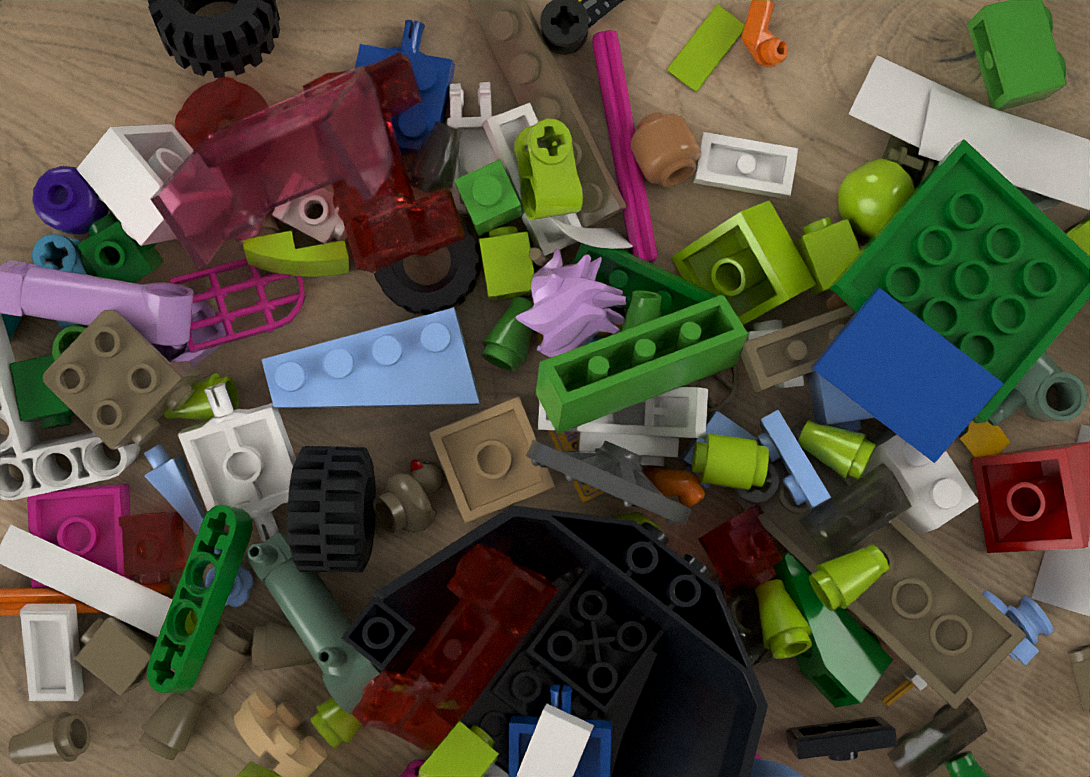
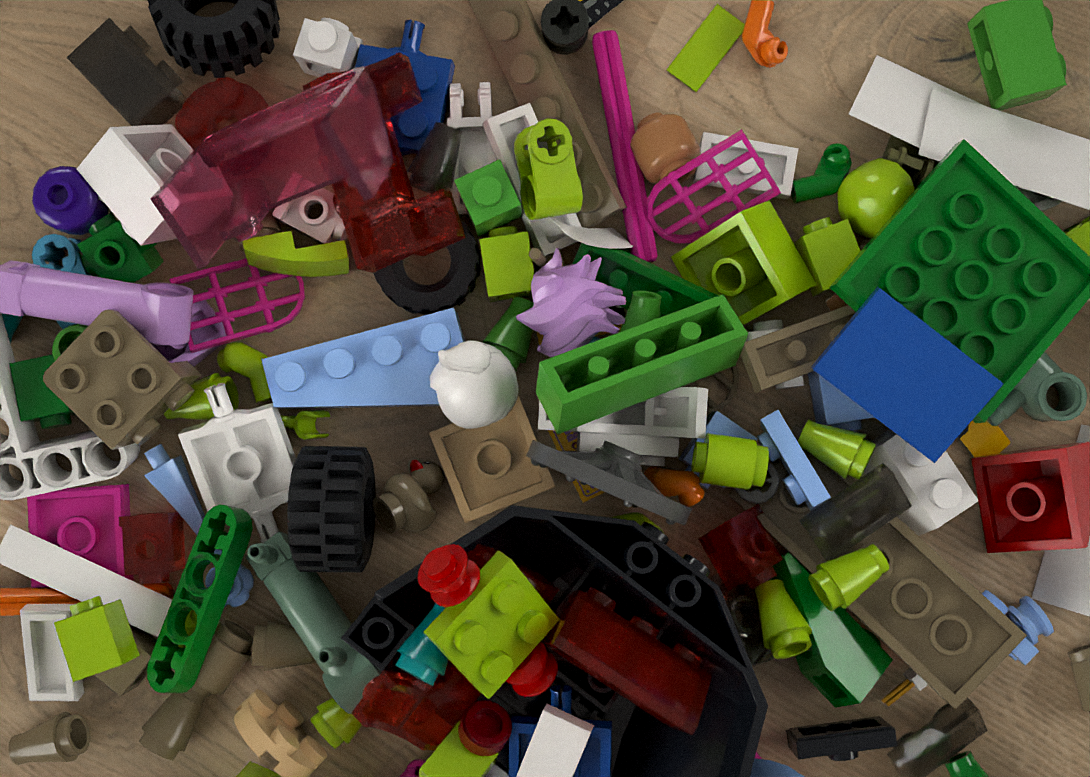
none -> lime brick [54,596,140,682]
none -> clear smoke brick [66,18,190,126]
none -> lime arm [217,342,272,403]
none -> lime hand [281,410,331,440]
none -> white brick [293,18,363,86]
none -> teal cone [395,603,449,686]
none -> lime plate [418,544,560,699]
none -> white hair [430,340,519,429]
none -> dark red tile [458,701,512,756]
none -> clear red slope [542,587,712,735]
none -> dark pink window [647,129,781,243]
none -> green arm [791,143,852,204]

